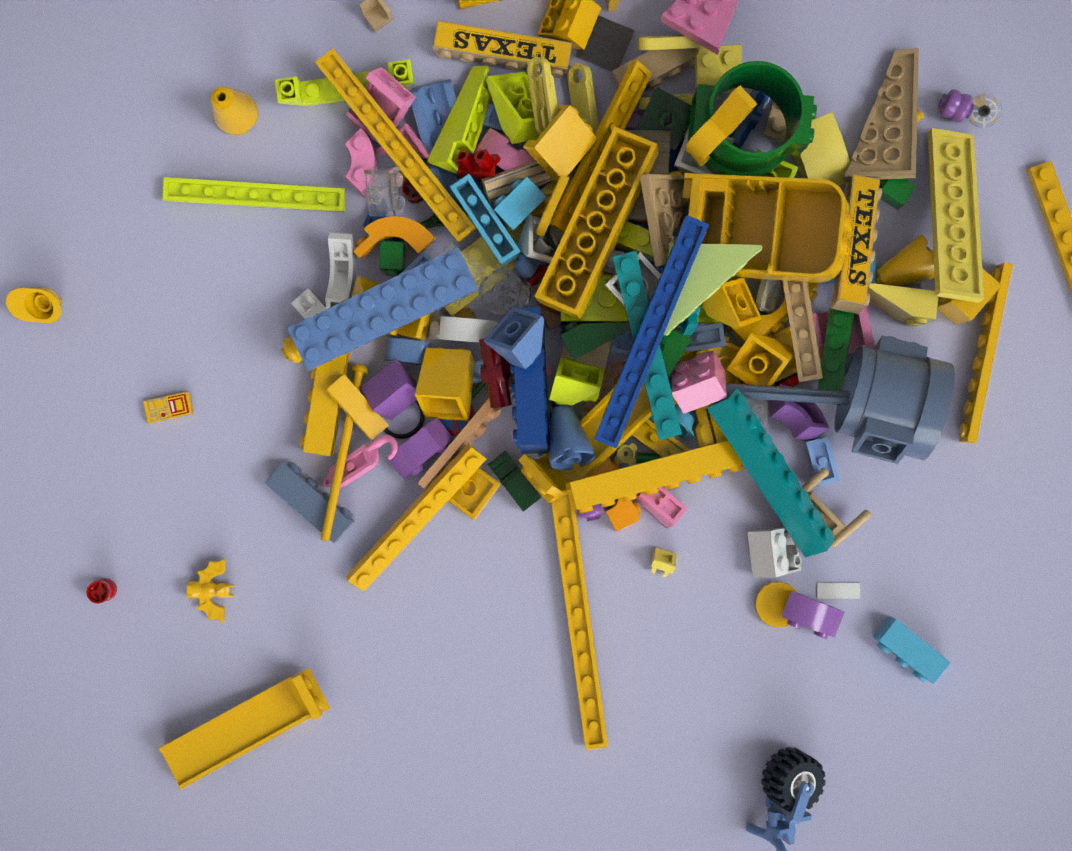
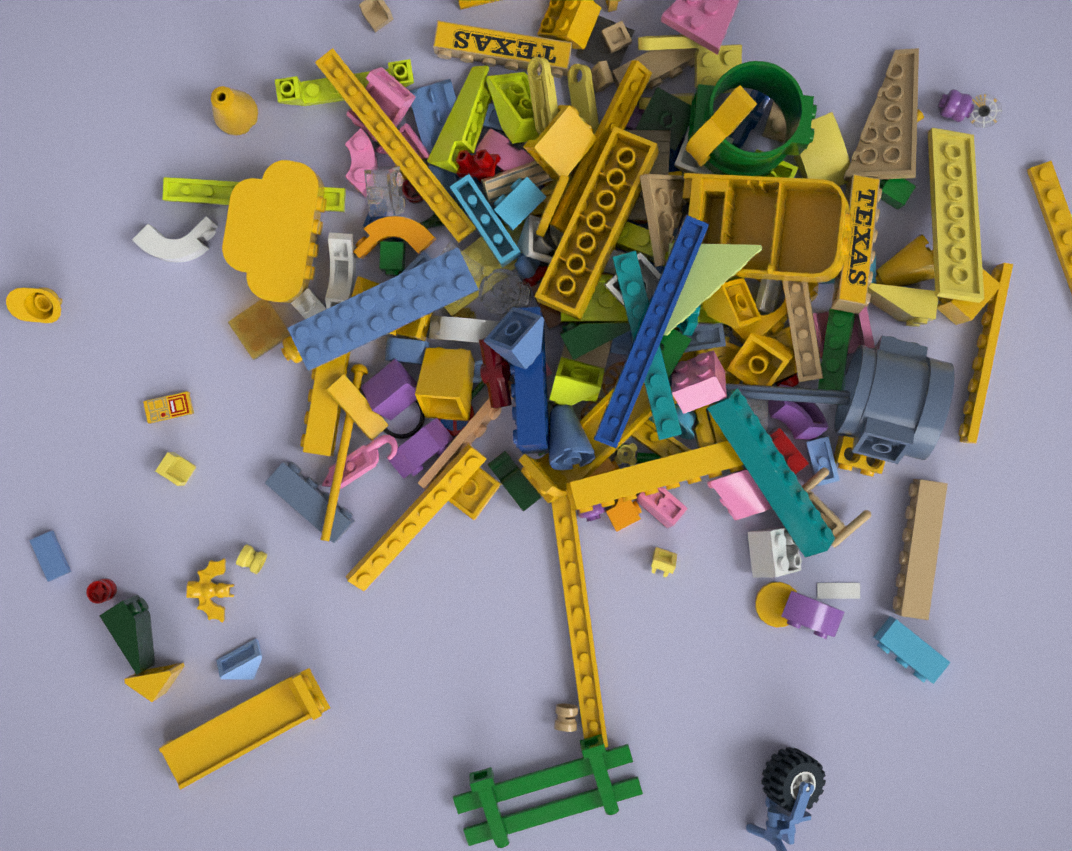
none -> medium blue tile [29,531,72,582]
none -> dark green slope [99,595,155,675]
none -> yellow slope [124,662,184,702]
none -> white arch [132,216,219,263]
none -> light yellow panel [155,452,196,486]
none -> light blue slope [216,639,262,680]
none -> yellow brick [222,160,327,303]
none -> clear yellow plate [228,299,291,360]
none -> light yellow wheel [236,544,267,575]
none -> green fence [453,734,643,848]
none -> tan wheel [554,704,578,732]
none -> tan plate [591,61,614,93]
none -> tan plate [601,21,632,53]
none -> bright pink slope [707,469,772,520]
none -> red brick [768,428,809,475]
none -> yellow brick [834,436,885,477]
none -> tan brick [893,479,948,620]

